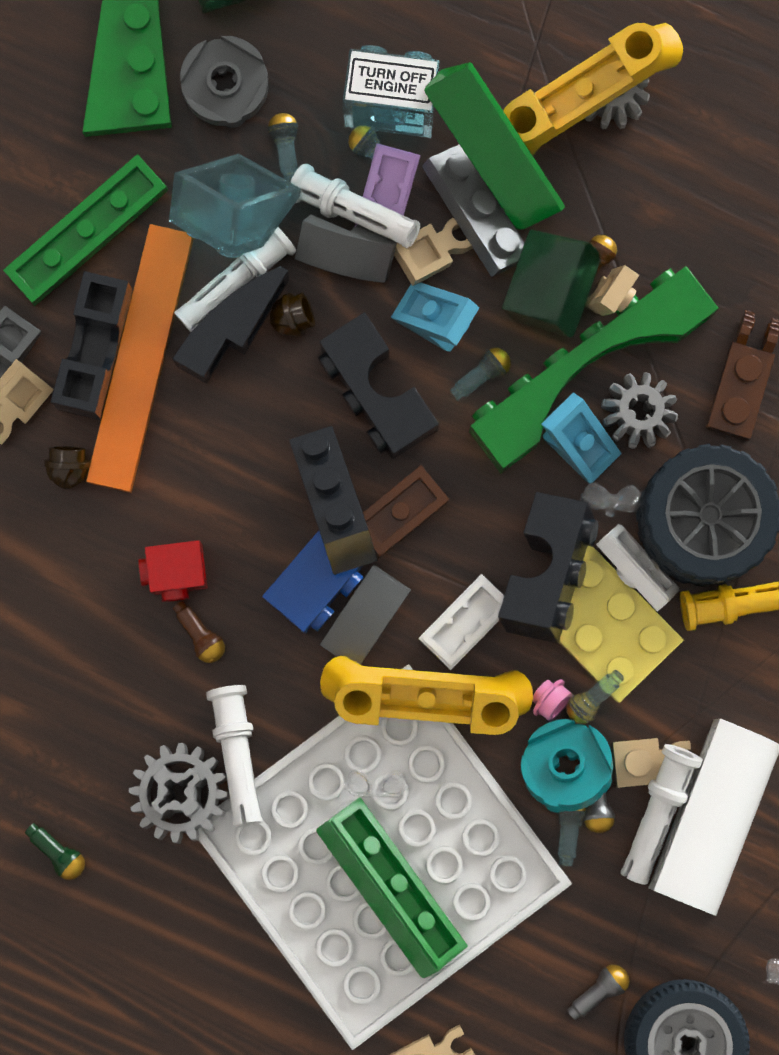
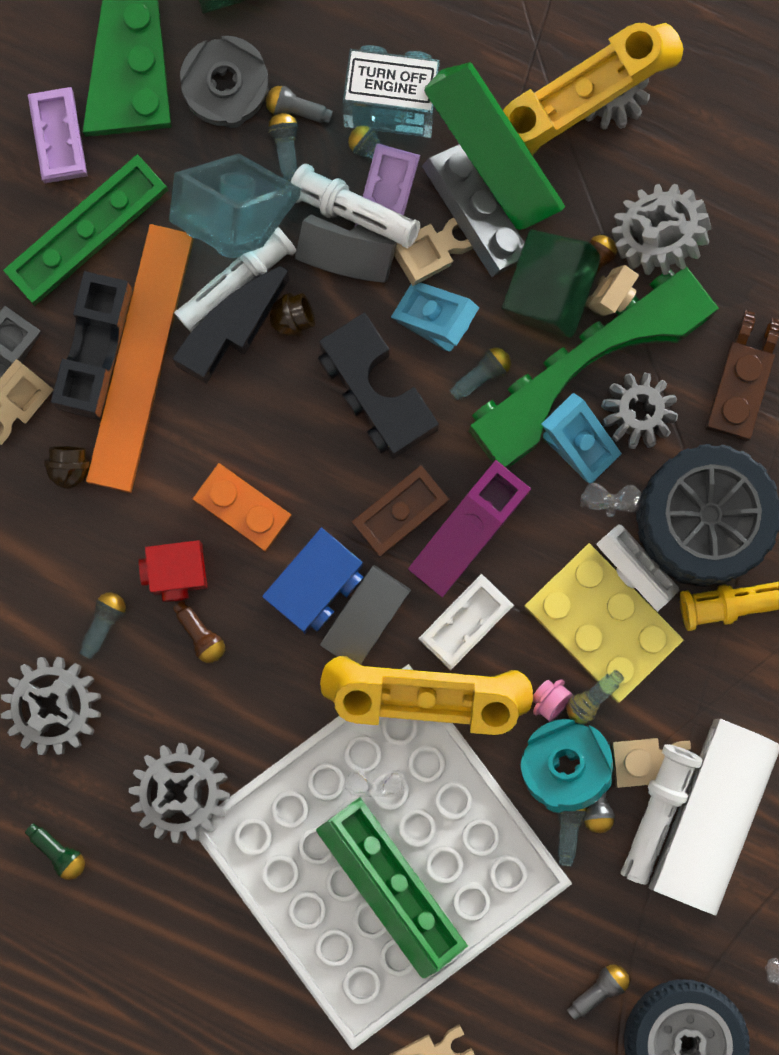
white pin [206,685,263,827] -> none
black arch [289,426,378,575] -> none
black arch [498,492,598,644] -> none
none -> light grey gear [1,657,101,755]
none -> lavender plate [28,87,88,184]
none -> clear light blue piece [80,592,126,659]
none -> orange plate [193,463,292,552]
none -> dark grey piece [265,86,333,123]
none -> magenta slope [408,460,531,598]
none -> light grey gear [612,184,711,275]

